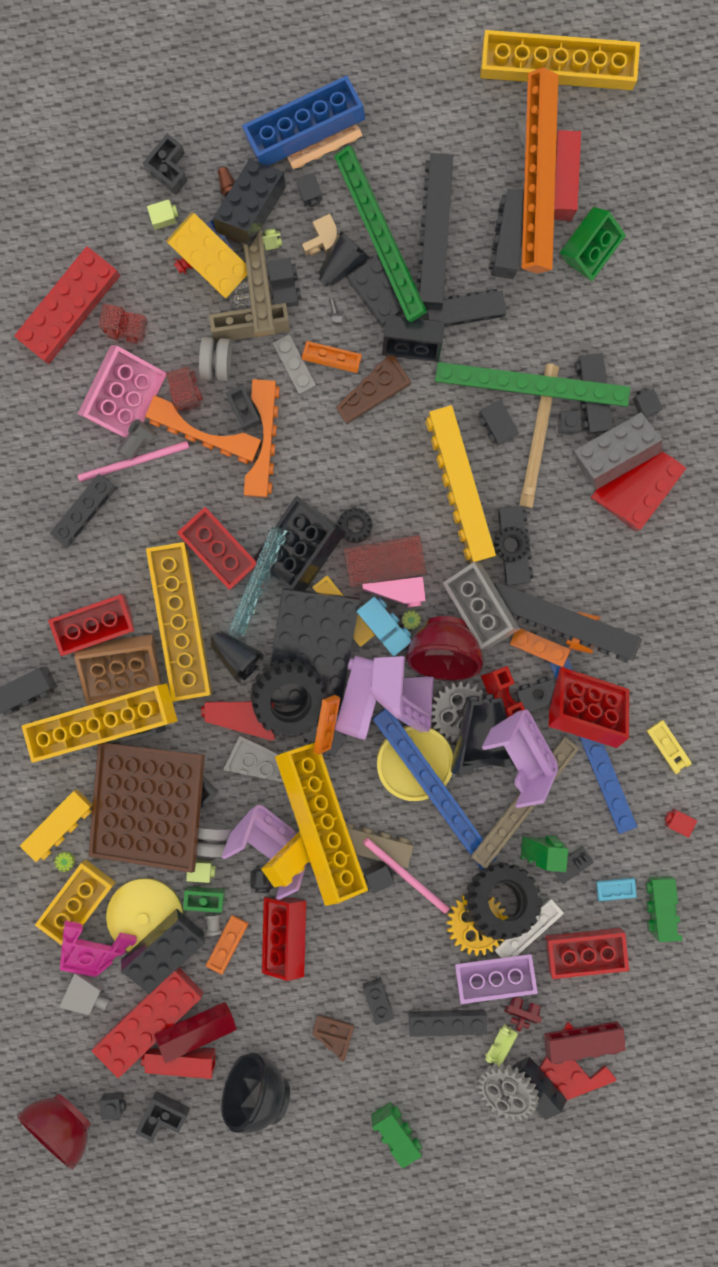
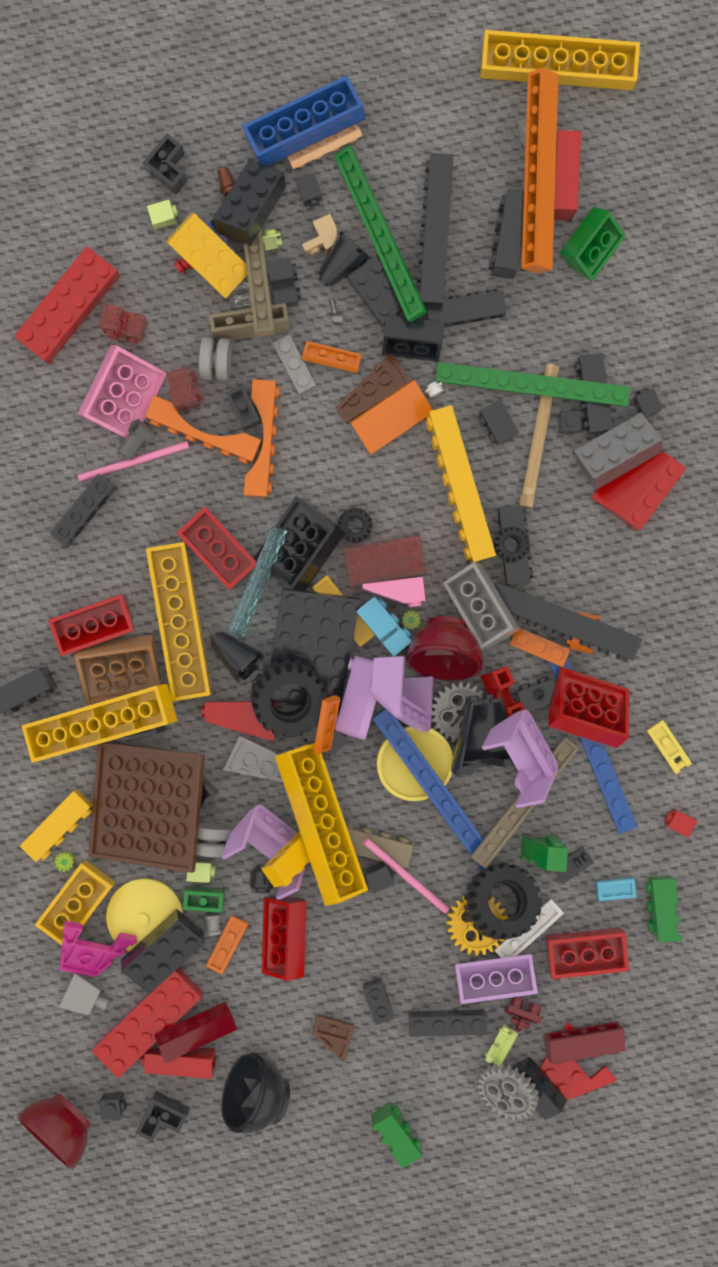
none -> orange tile [350,379,433,455]
none -> white plate [425,381,443,398]

